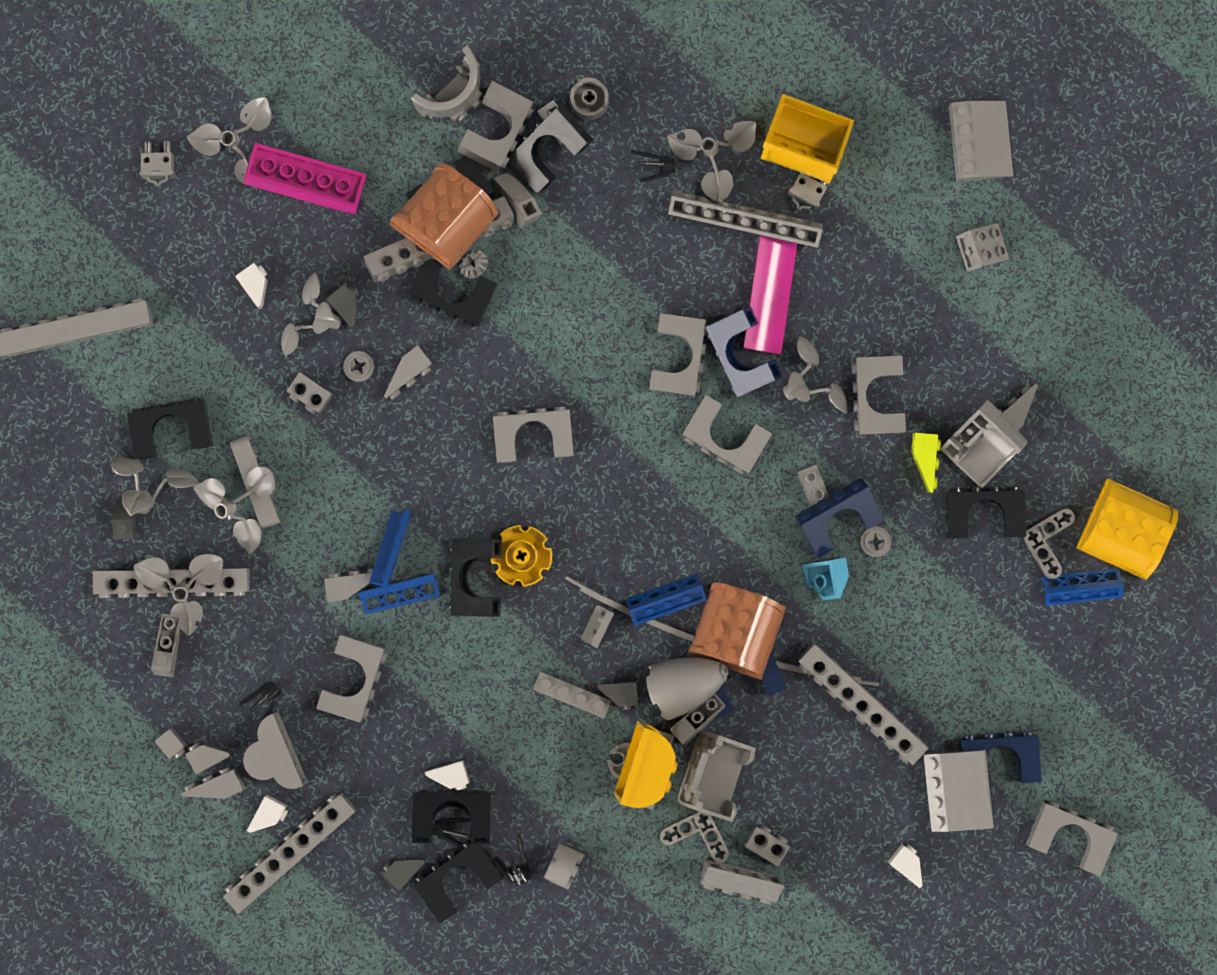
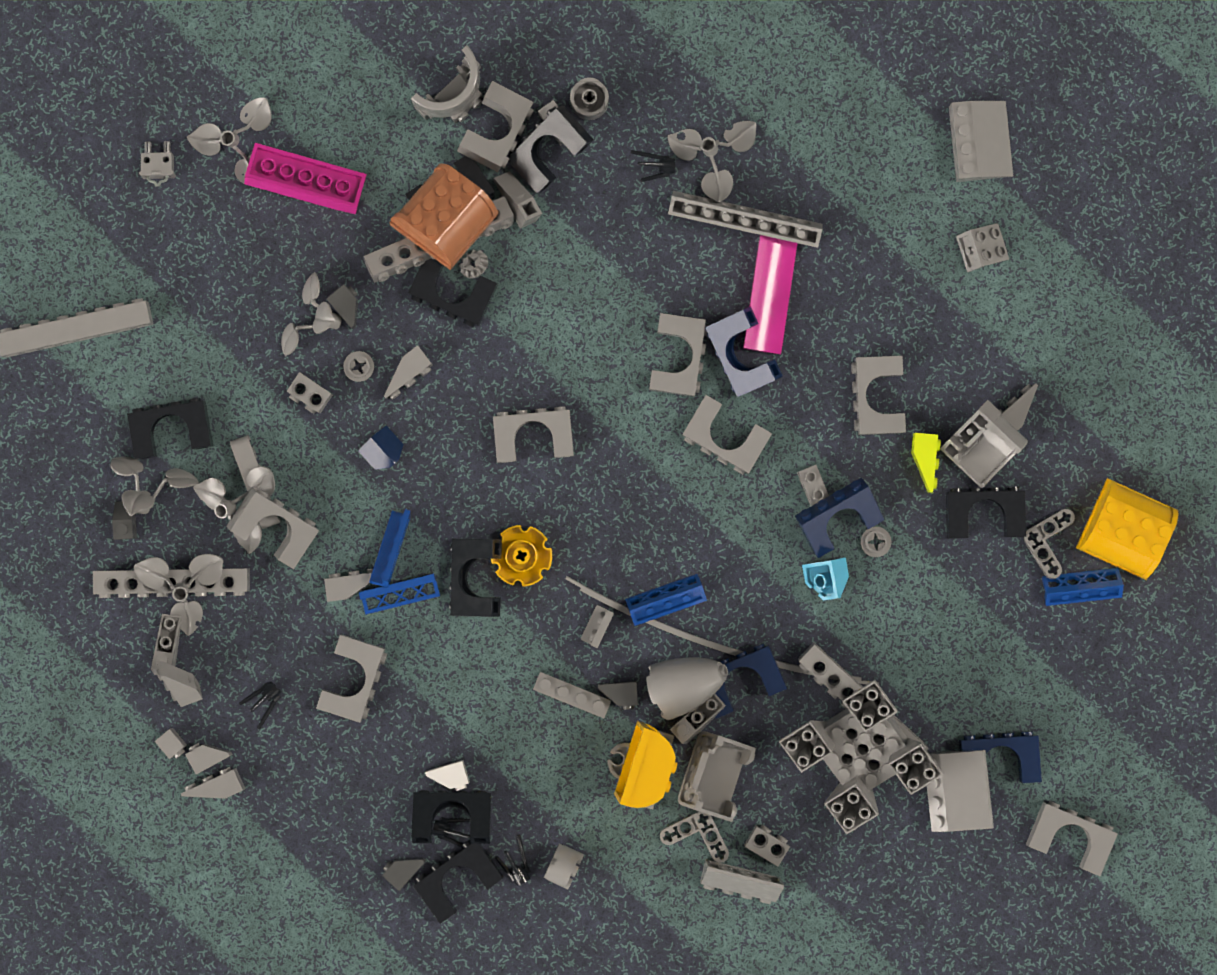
light grey brick [223,793,357,914] -> none
white slope [235,263,268,309] -> none
light grey brick [243,712,308,789] -> none
white slope [247,795,288,833] -> none
nougat container [688,583,786,680] -> none
yellow container [760,94,854,184] -> none
light grey plant [783,336,848,414] -> none
light grey piece [788,173,827,210] -> none
white slope [888,844,922,888] -> none
none -> light grey slope [156,660,203,707]
none -> light grey arch [226,488,319,569]
none -> dark blue slope [358,425,404,470]
none -> light grey slope [779,680,944,834]

